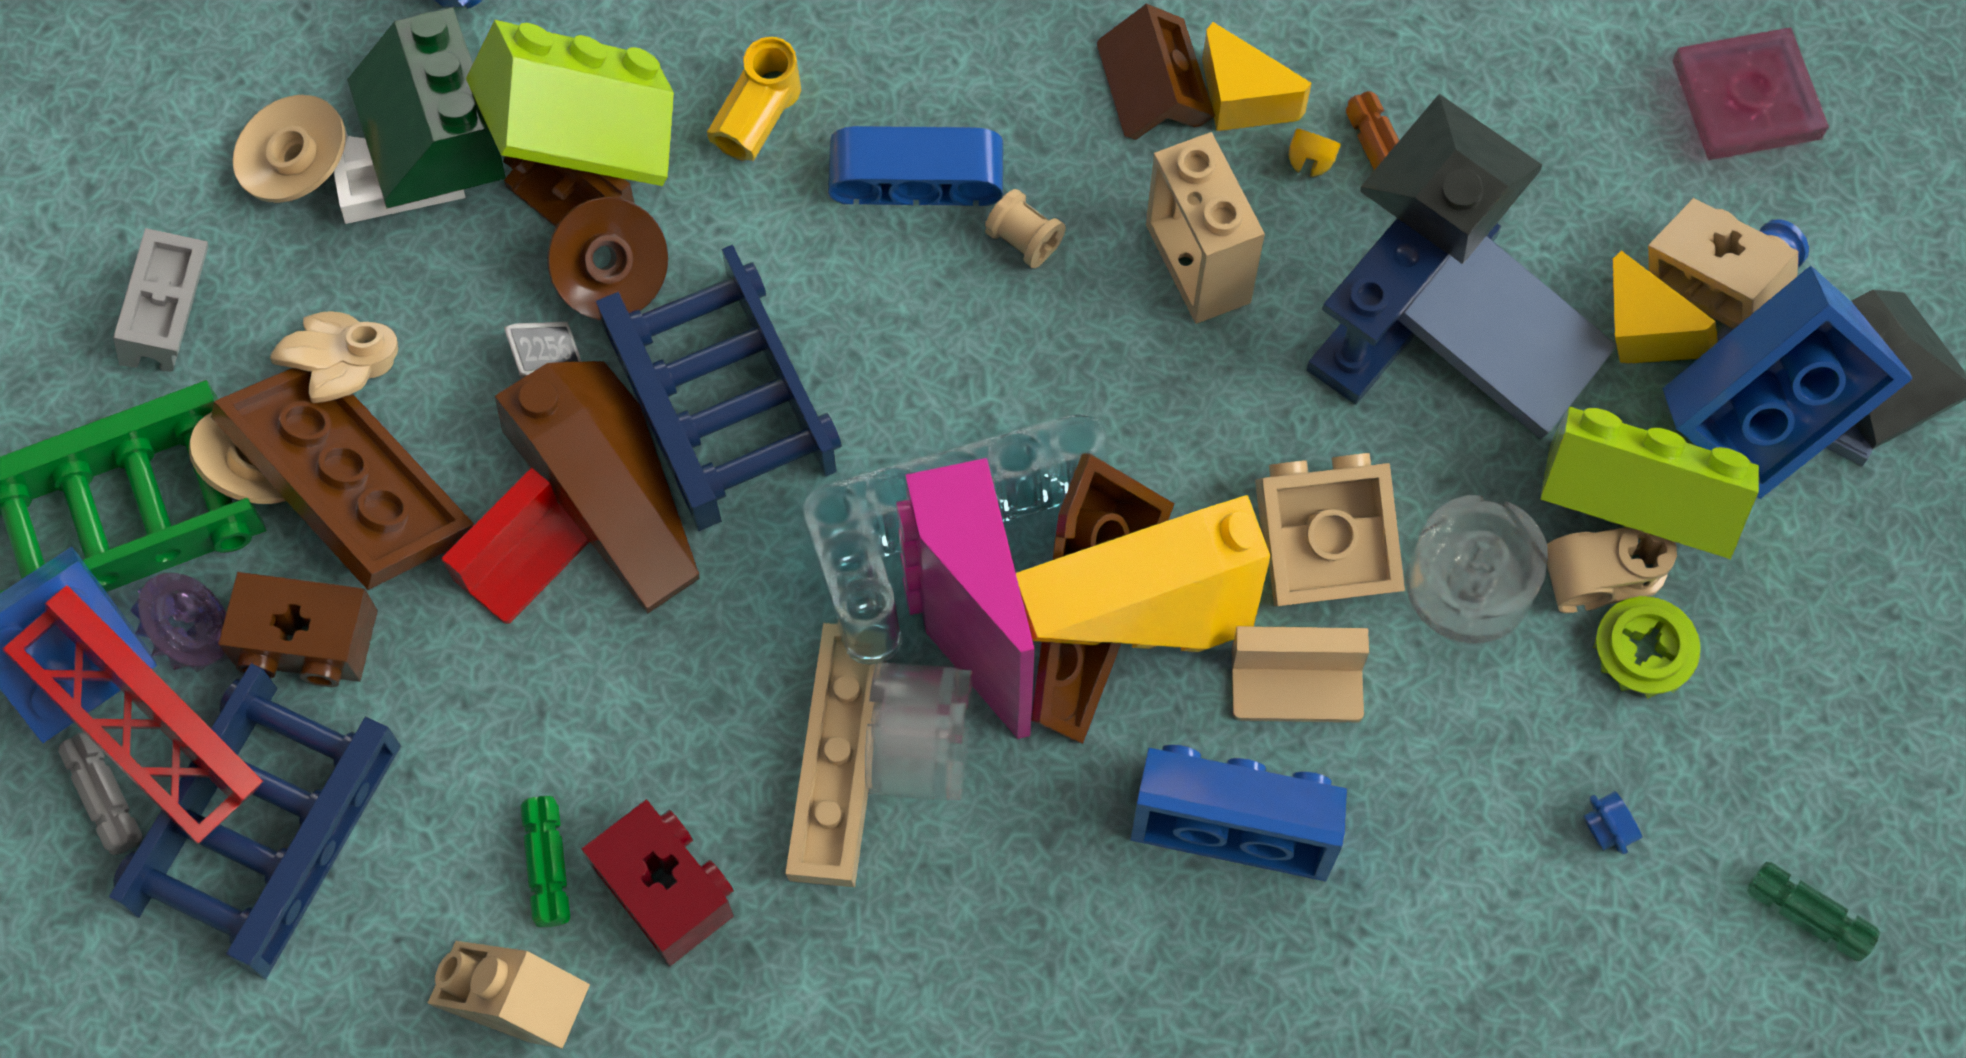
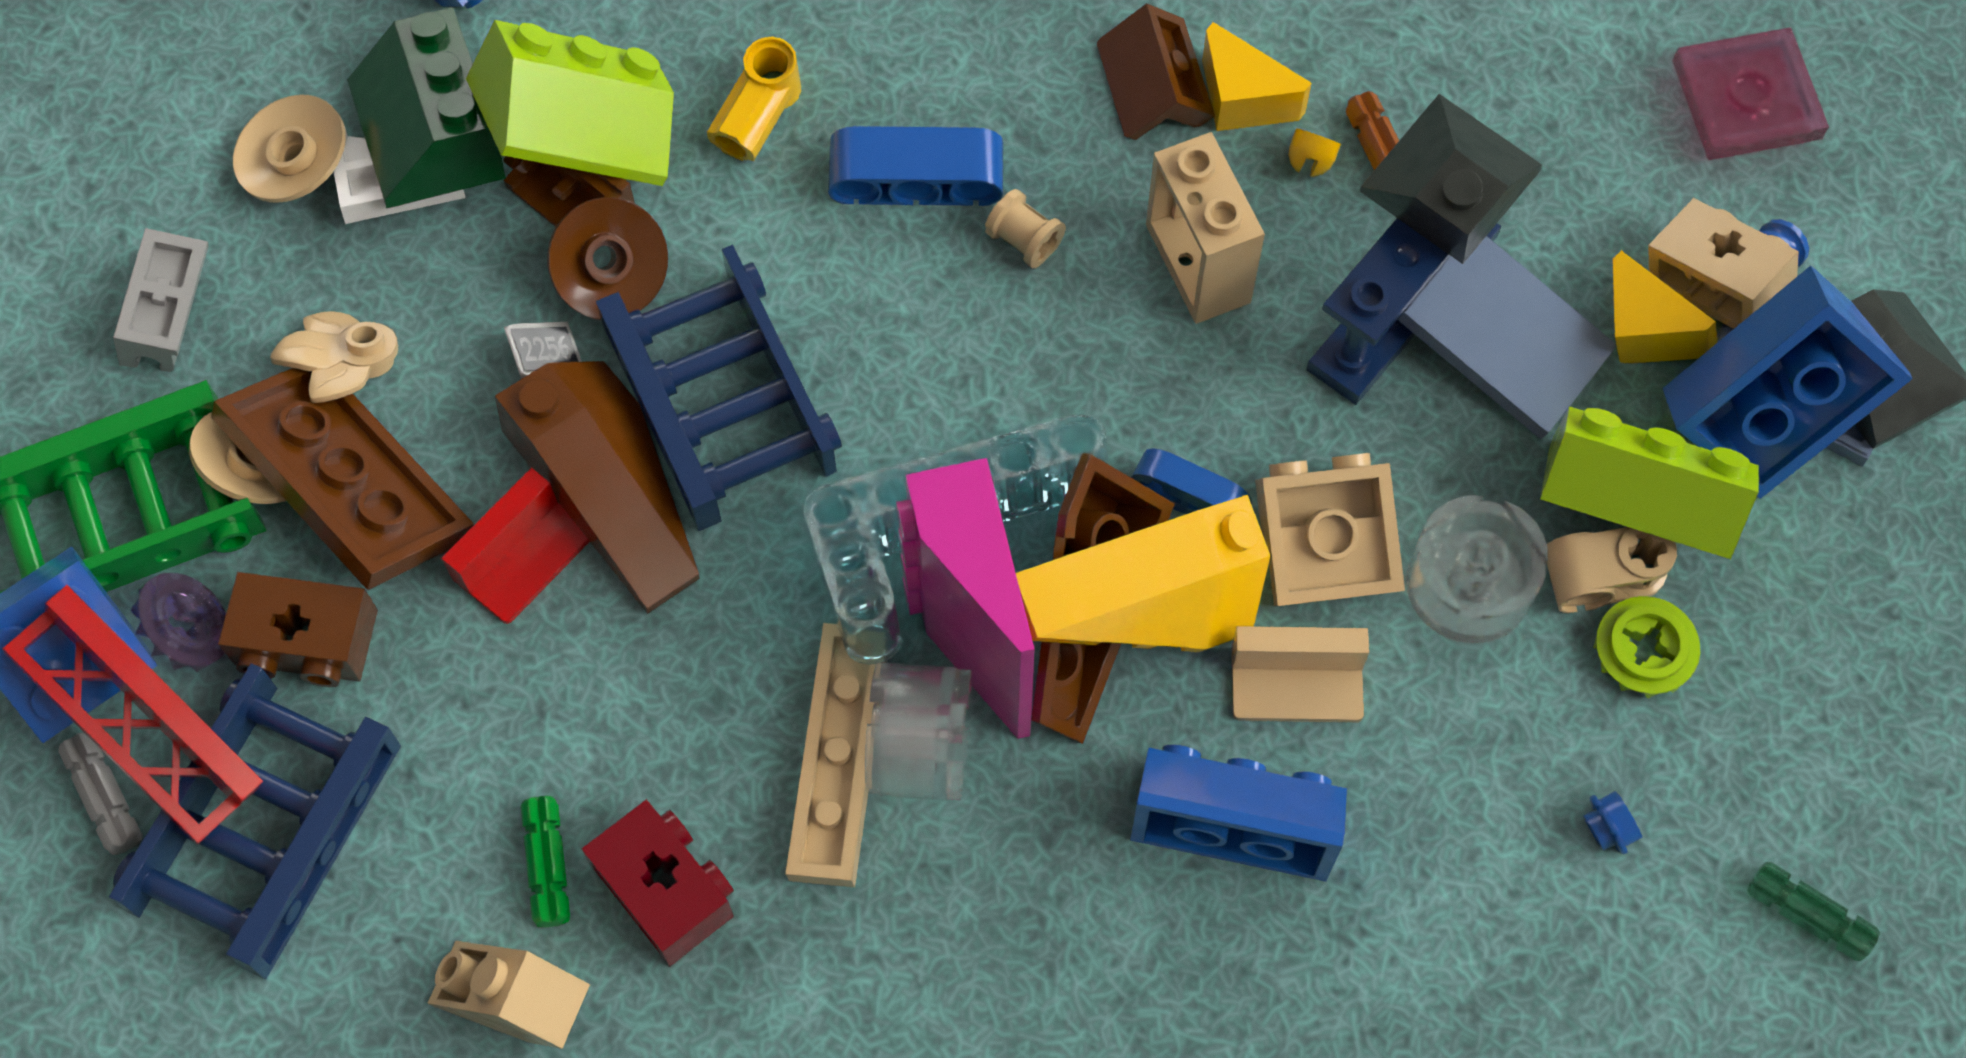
none -> blue beam [1131,448,1252,515]

